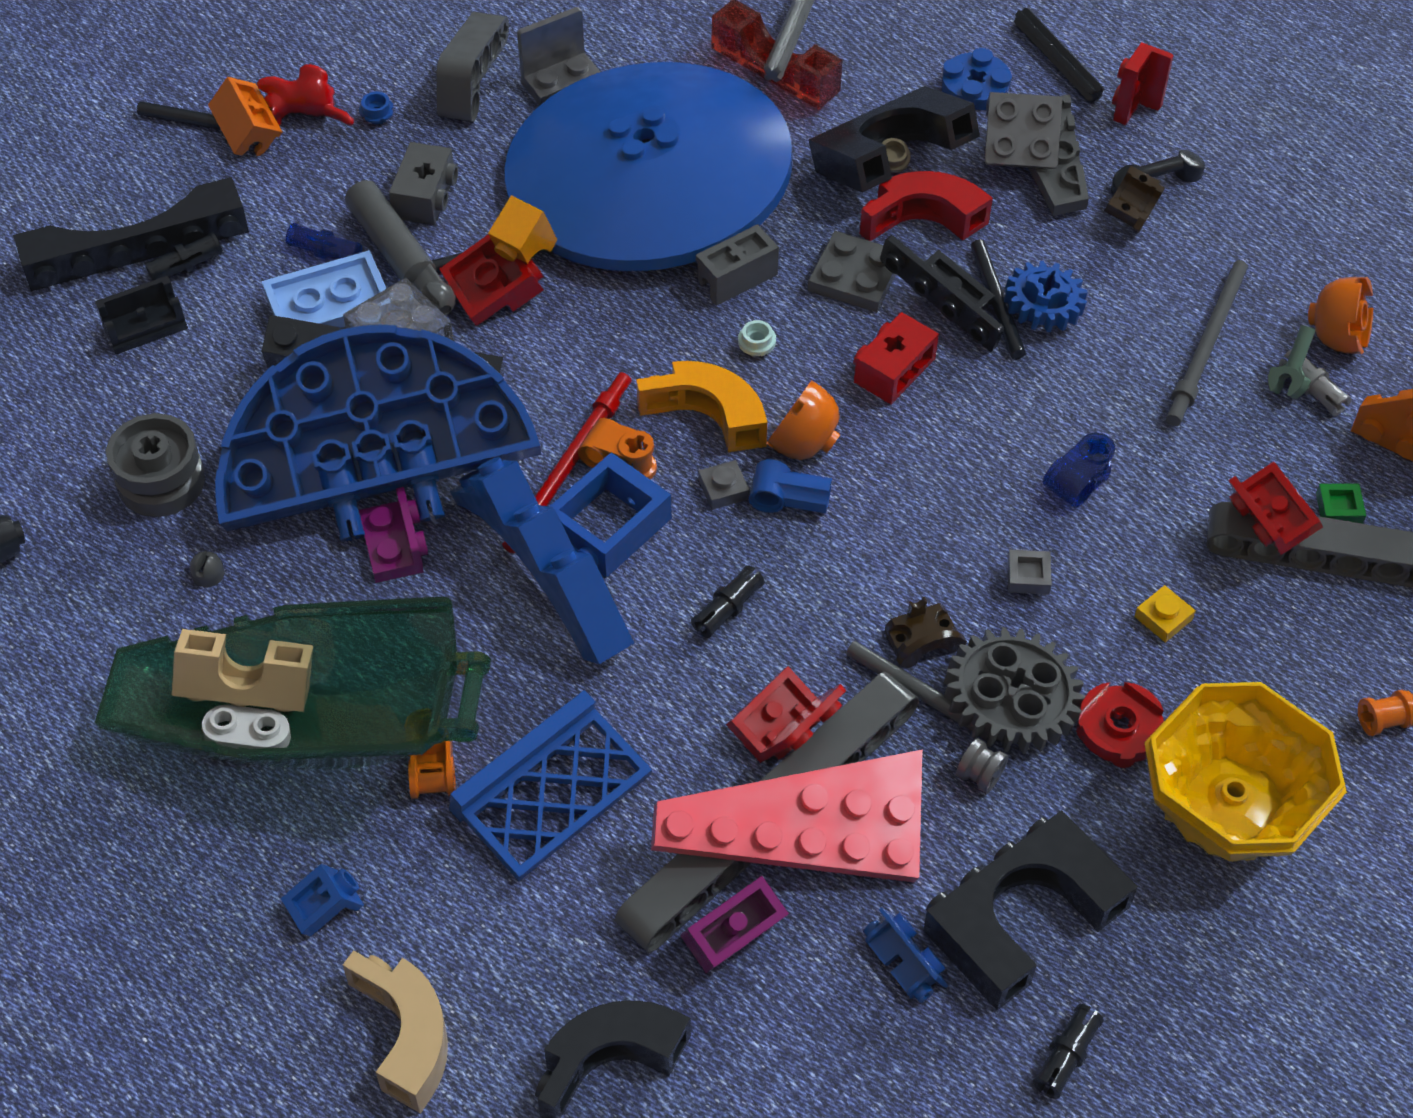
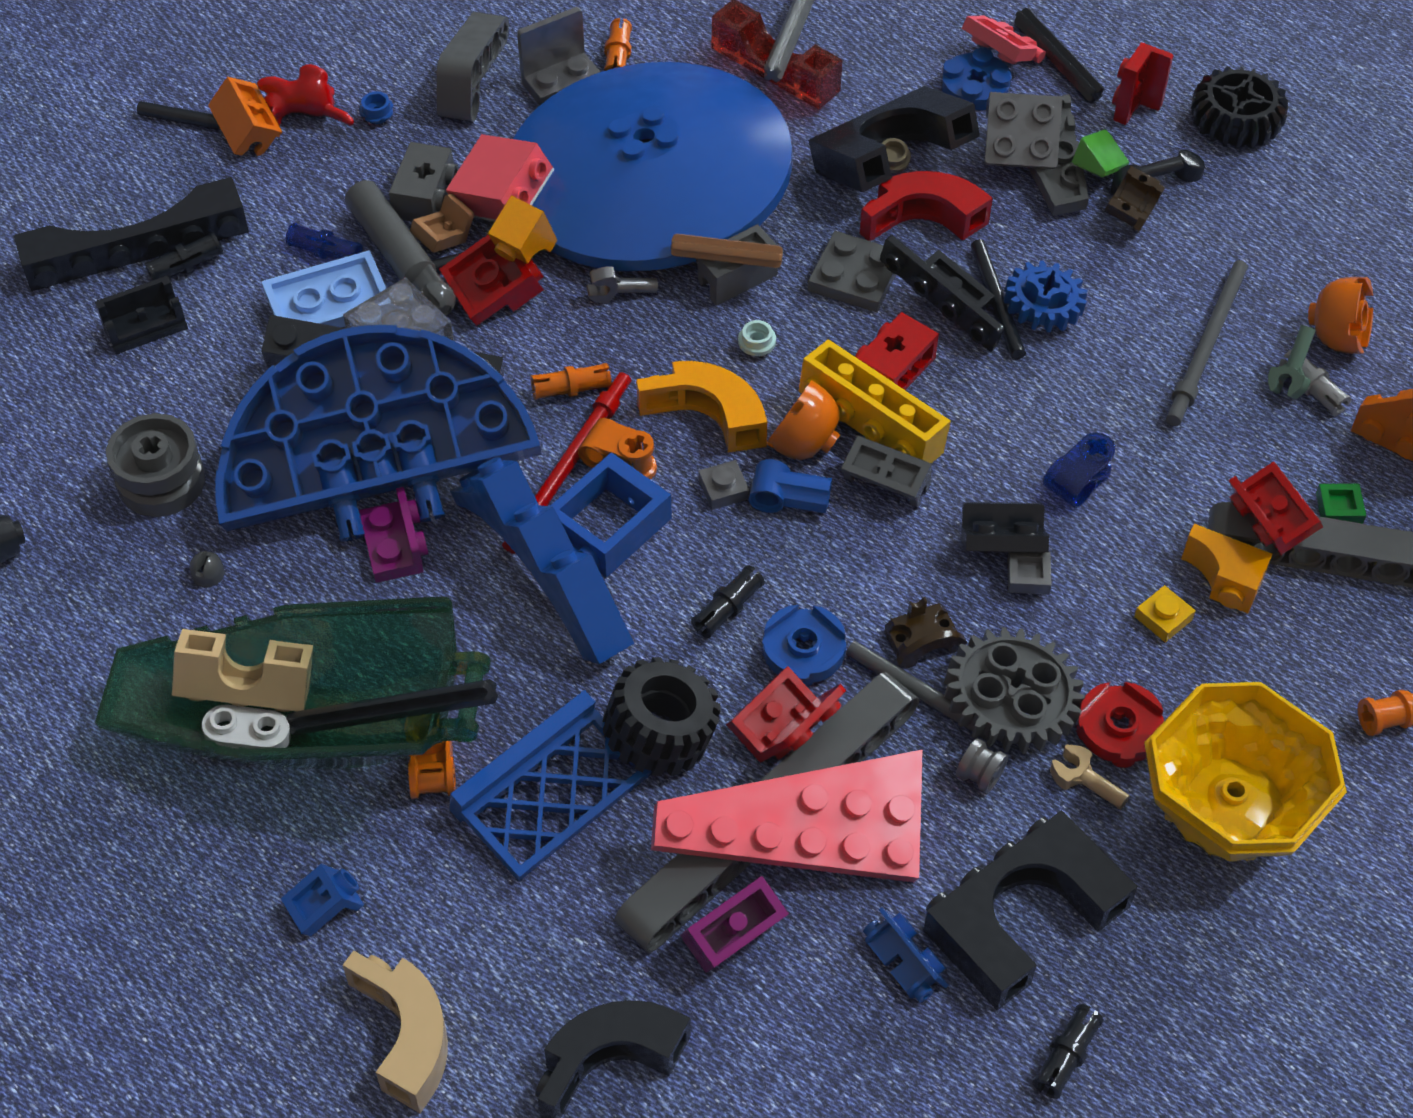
none -> black axle [286,679,498,735]
none -> medium nougat bracket [410,193,474,253]
none -> coral piece [446,134,554,222]
none -> orange pin [530,363,612,400]
none -> flat silver bar [586,267,658,304]
none -> black tyre [602,657,721,776]
none -> orange pin [603,18,632,71]
none -> medium nougat axle [671,234,783,268]
none -> blue plate [762,605,846,687]
none -> yellow brick [799,339,951,463]
none -> dark grey hinge [841,436,932,508]
none -> coral plate [961,15,1046,64]
none -> black bracket [961,502,1049,552]
none -> tan bar [1050,744,1130,810]
none -> bright green slope [1072,129,1129,177]
none -> light orange arch [1181,524,1273,614]
none -> black gear [1191,66,1289,149]

